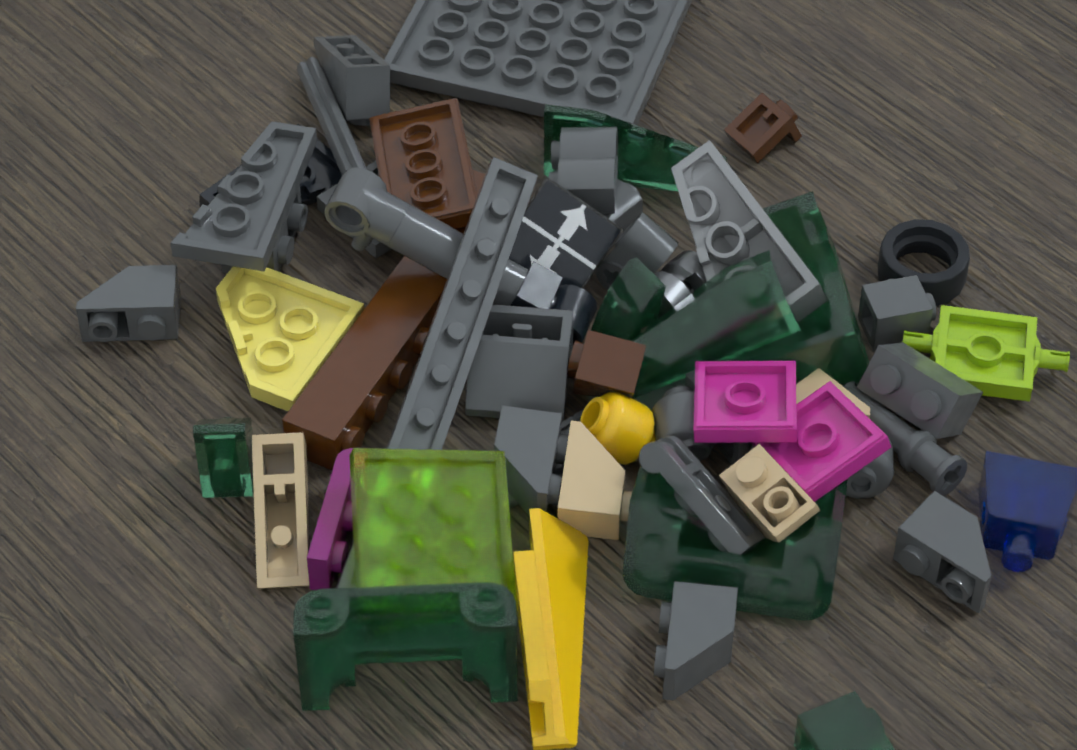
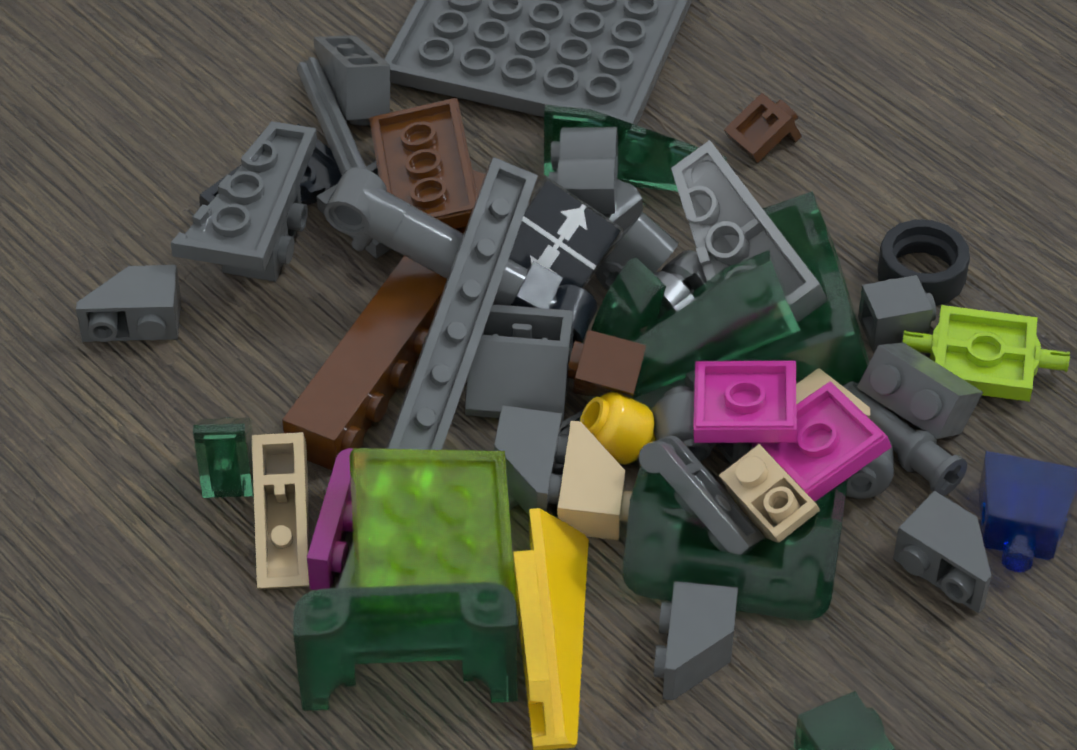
light yellow plate [216,266,365,411] -> none

